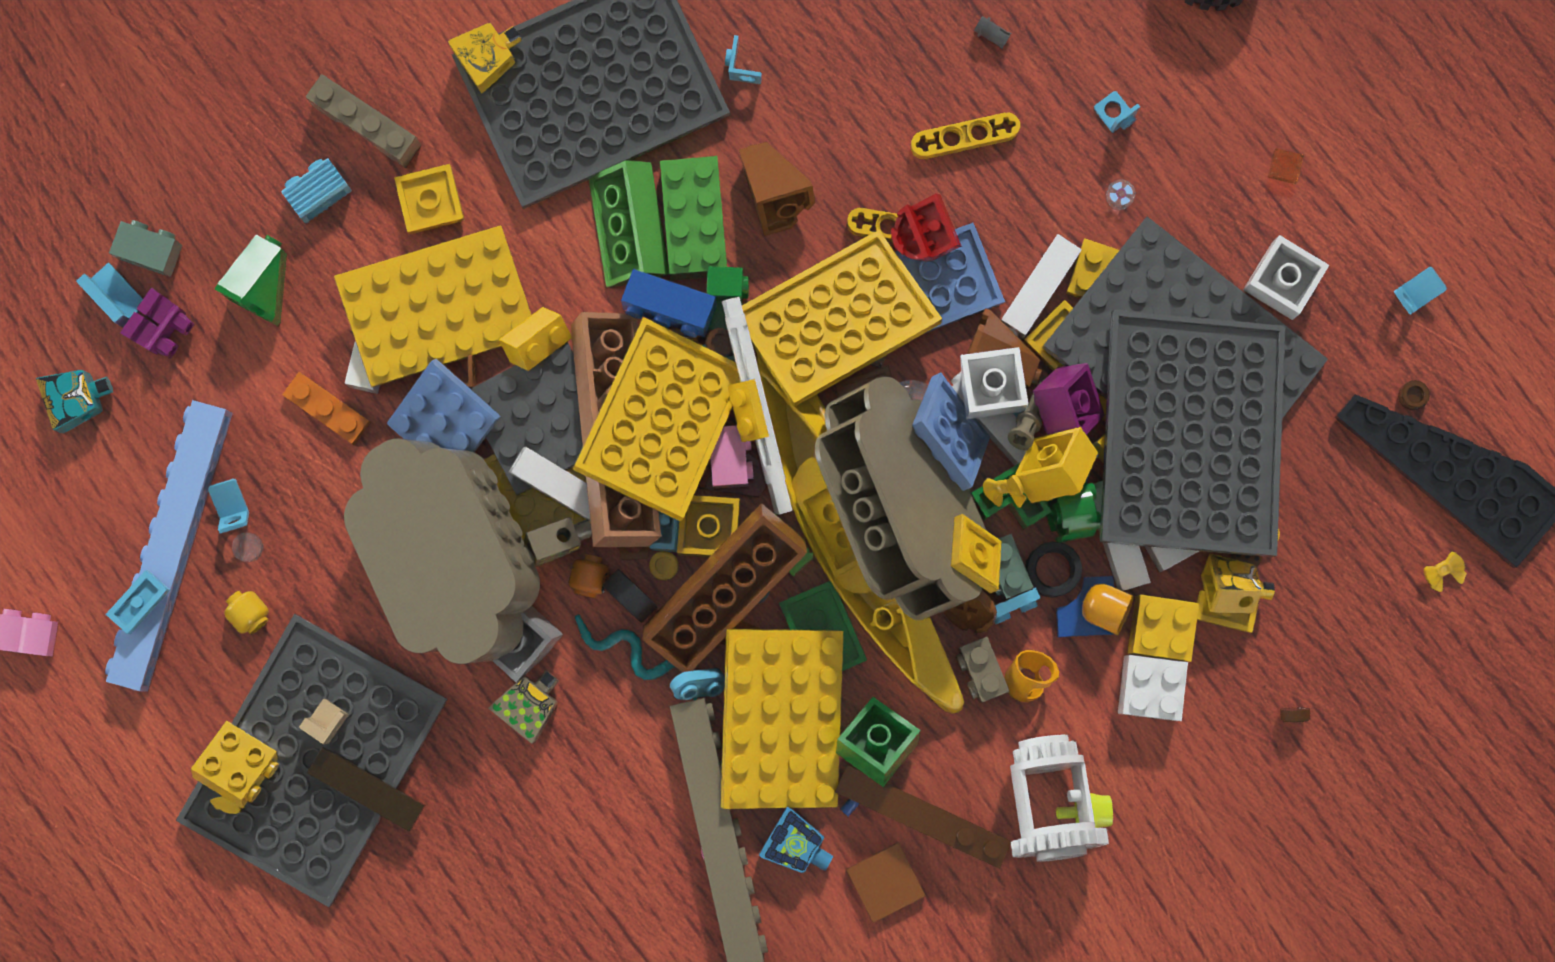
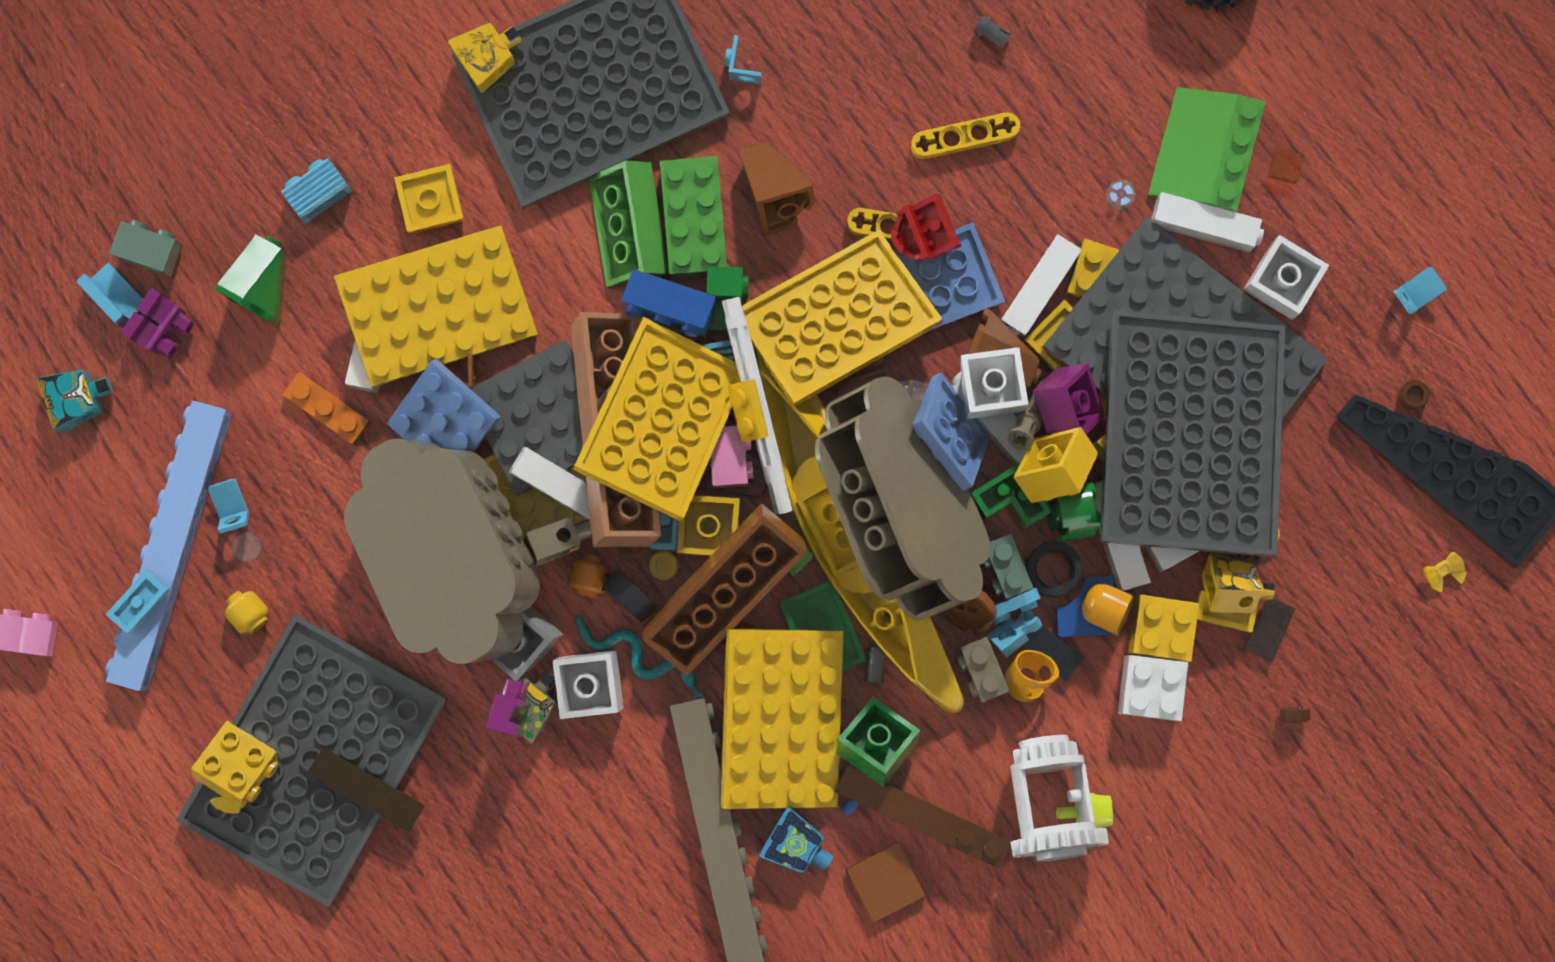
tan panel [299,699,349,744] -> none
dark tan arch [306,74,421,168] -> none
yellow brick [499,307,572,371] -> none
medium azure plate [670,668,725,700] -> none
reddish brown tile [705,328,733,357] -> none
yellow tile [951,514,1002,593] -> none
yellow piece [983,475,1026,508] -> none
medium azure bracket [1094,91,1140,133] -> none
none -> magenta hips [486,679,530,738]
none -> white brick [553,650,624,719]
none -> dark grey pin [865,646,888,683]
none -> medium azure plate [987,610,1043,658]
none -> black tile [1021,625,1084,681]
none -> bright green slope [1148,87,1266,212]
none -> white brick [1151,192,1264,253]
none -> clear smoke tile [1243,598,1295,662]

